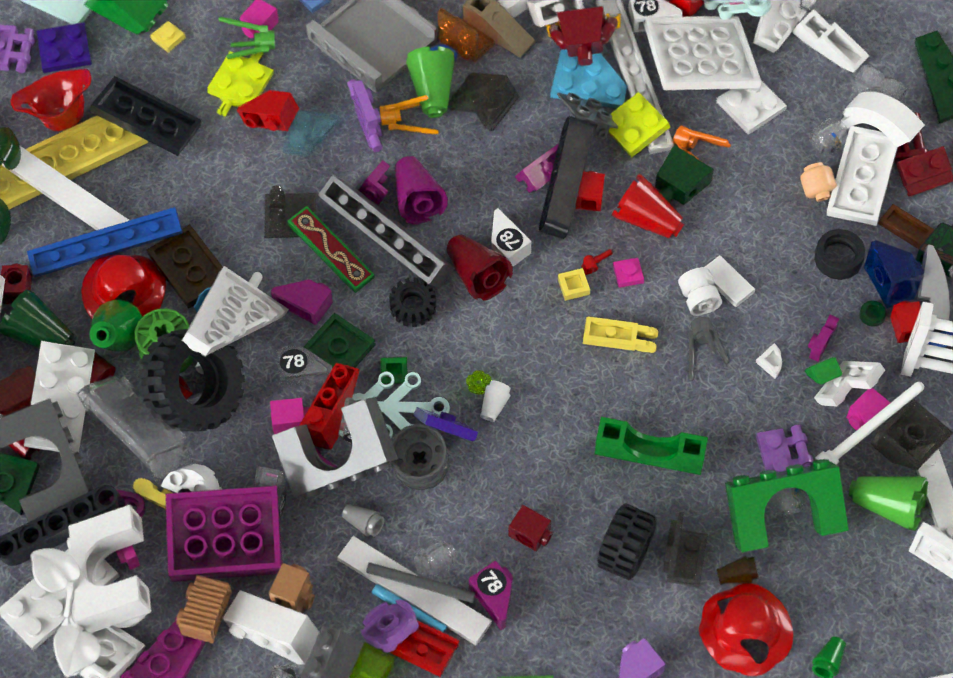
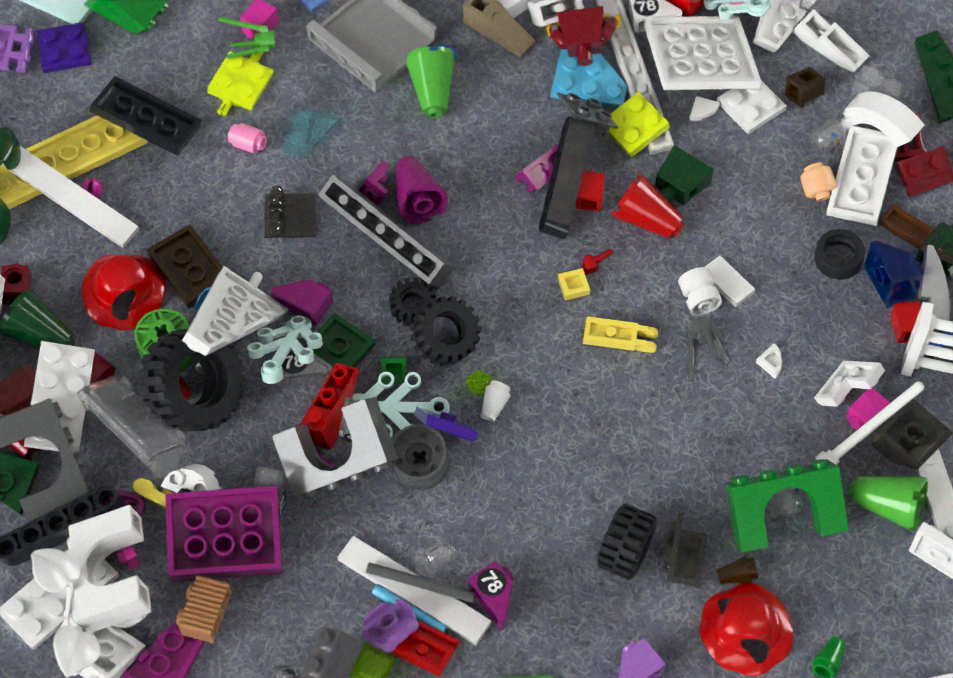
red piece [11,69,92,131] -> none
blue plate [27,207,183,277] -> none
green cone [90,300,143,352] -> none
light yellow plate [151,21,186,53] -> none
white wedge [223,591,319,667] -> none
red slope [237,90,299,131] -> none
medium nougat brick [269,563,315,614] -> none
dark pink brick [270,398,309,435] -> none
tile [287,206,375,293] -> none
light grey cone [342,504,384,537] -> none
medium lavender plate [347,79,383,152] -> none
light orange plant [380,95,439,134] -> none
clear orange bracket [438,8,494,63] -> none
dark red cone [446,234,513,301] -> none
clear smoke bracket [448,72,520,131] -> none
white slope [491,208,532,266] -> none
dark red brick [508,505,553,552] -> none
green arch [595,417,708,475] -> none
dark pink plate [613,258,644,288] -> none
orange plant [673,125,731,161] -> none
medium lavender plate [756,425,814,472] -> none
green slope [805,357,842,384] -> none
magenta plate [808,314,839,362] -> none
dark green tile [859,301,887,327] -> none
none -> dark pink hinge [82,179,103,198]
none -> bright pink brick [228,123,267,154]
none -> light aqua plant [247,315,323,384]
none -> black tyre [410,296,481,366]
none -> white tile [689,96,720,121]
none -> dark brown brick [785,67,825,108]

